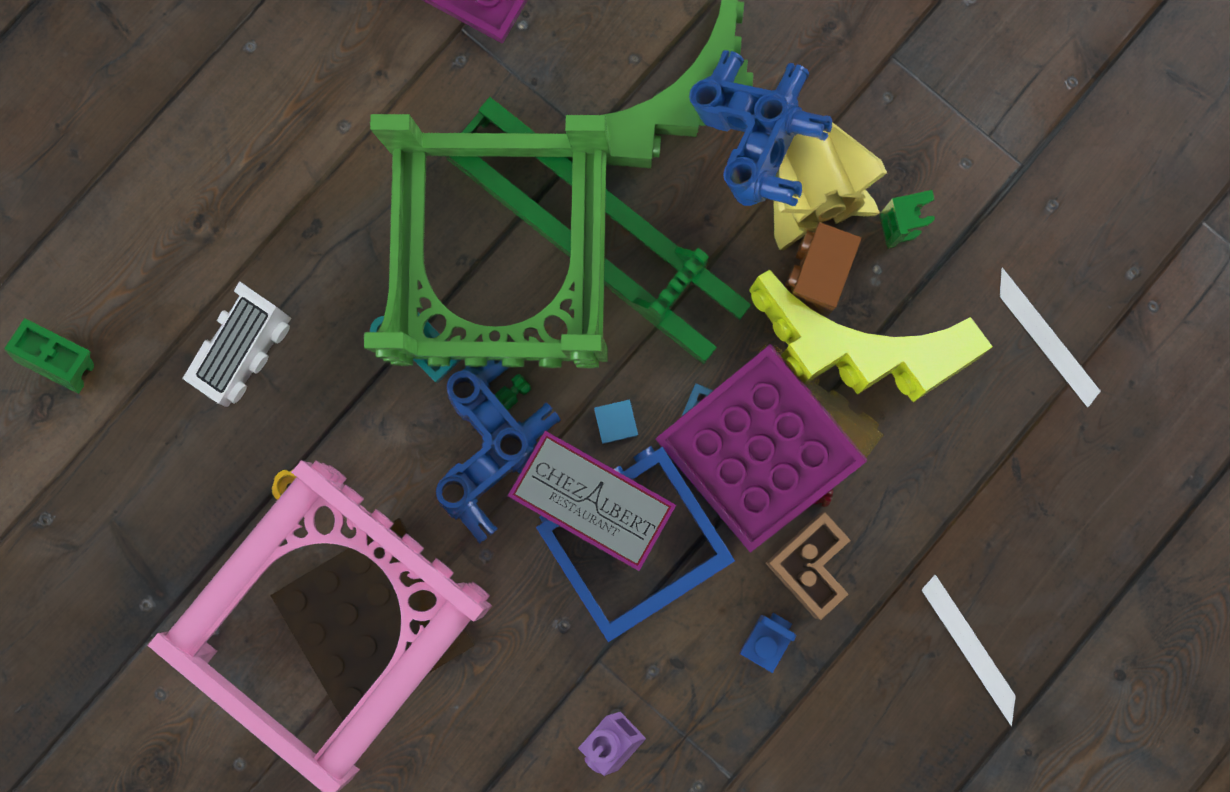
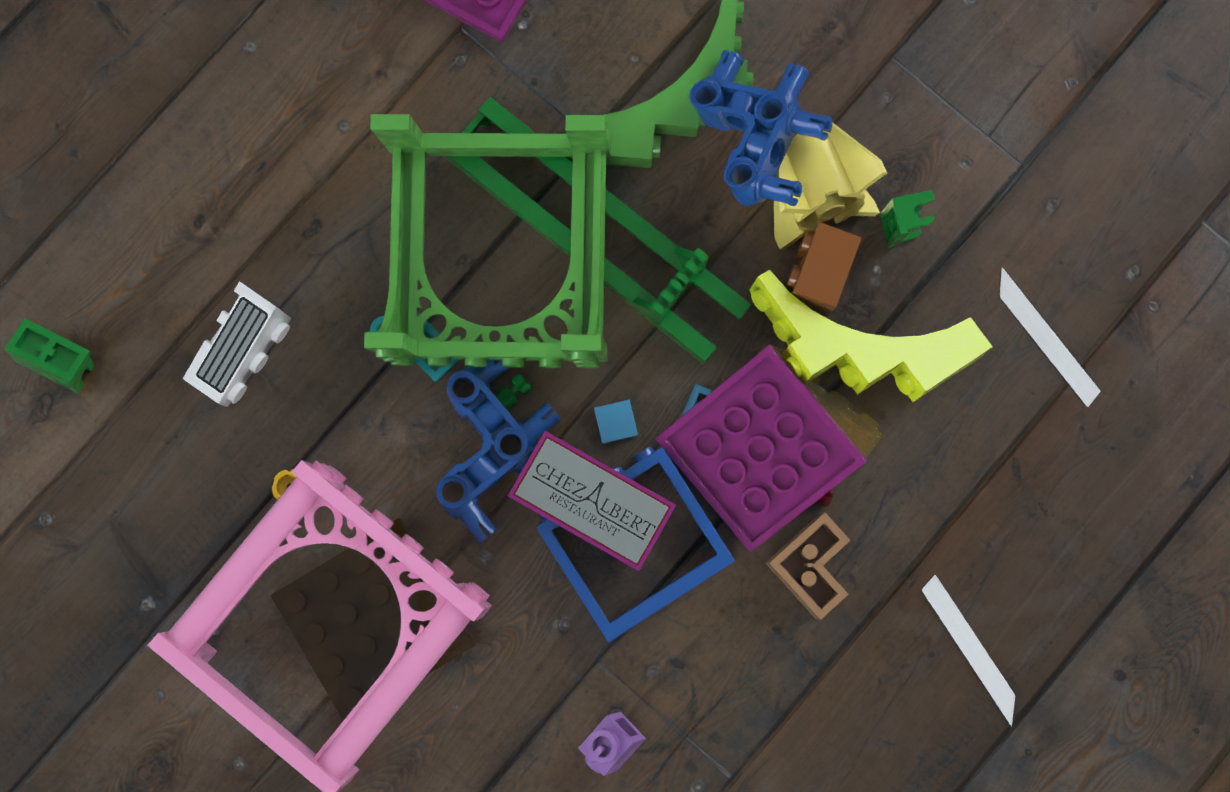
blue bracket [739,613,797,673] -> none

